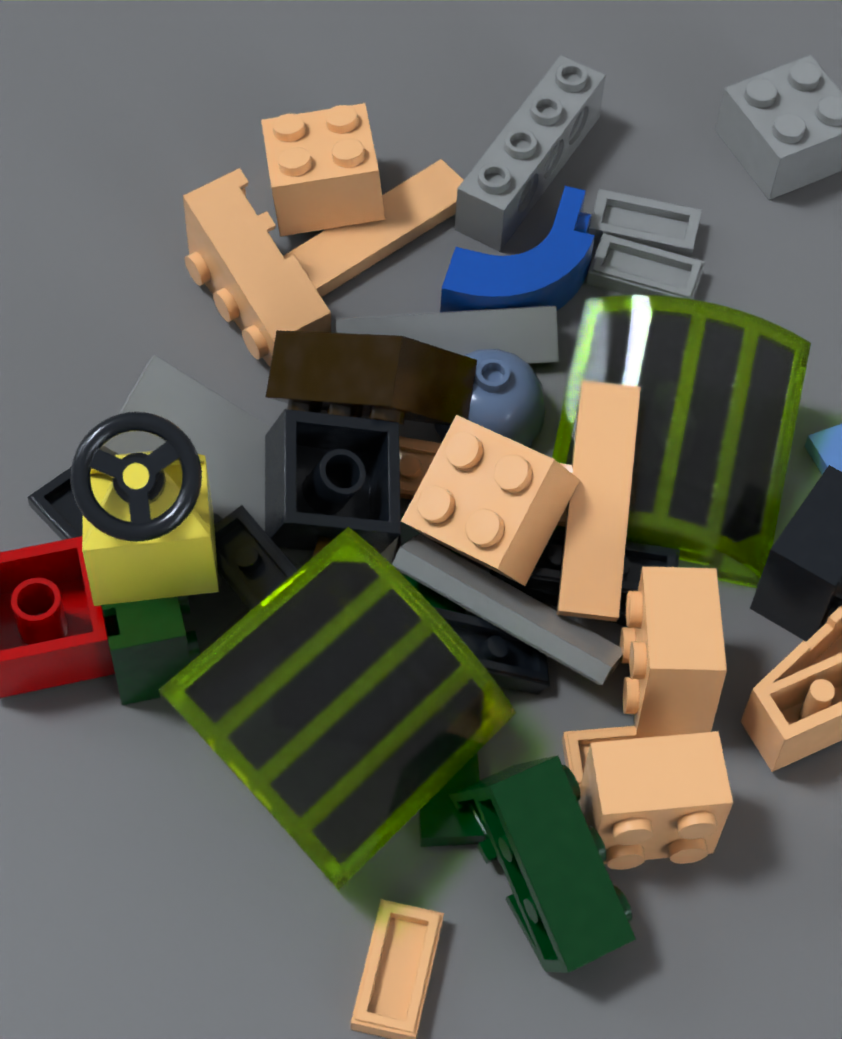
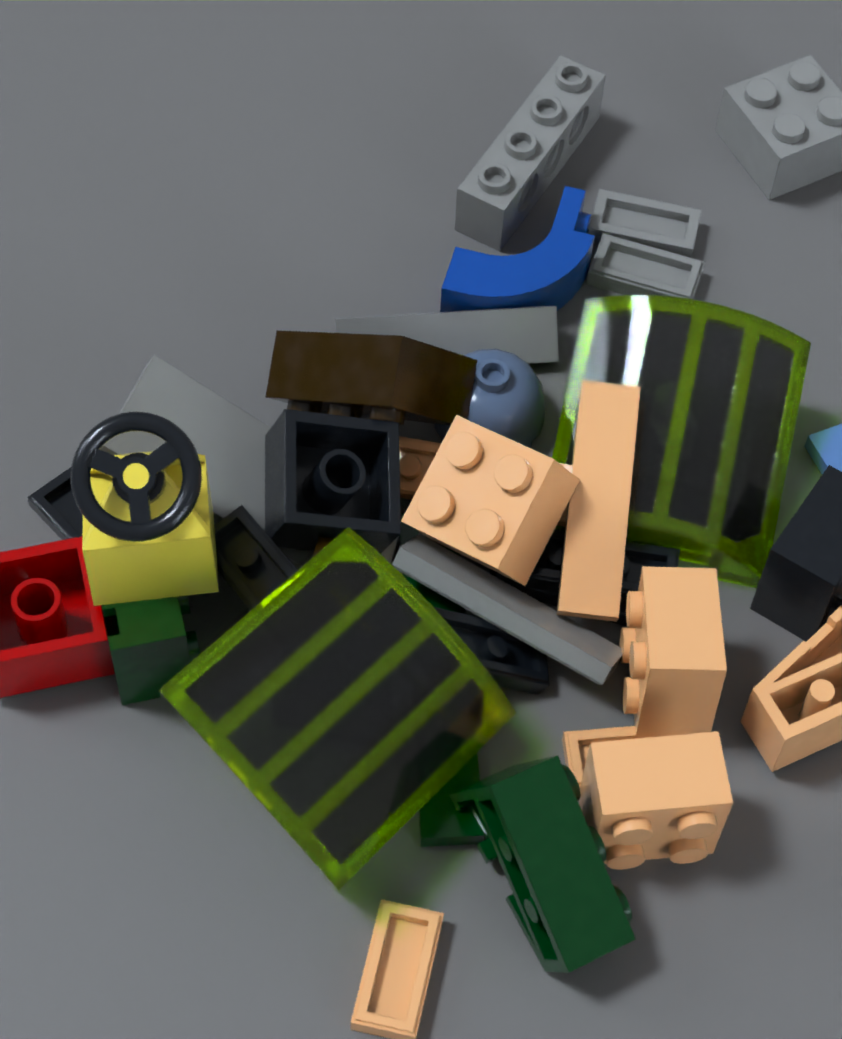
light nougat wedge [183,168,331,367] -> none
light nougat brick [261,103,385,237] -> none
light nougat tile [284,159,464,297] -> none

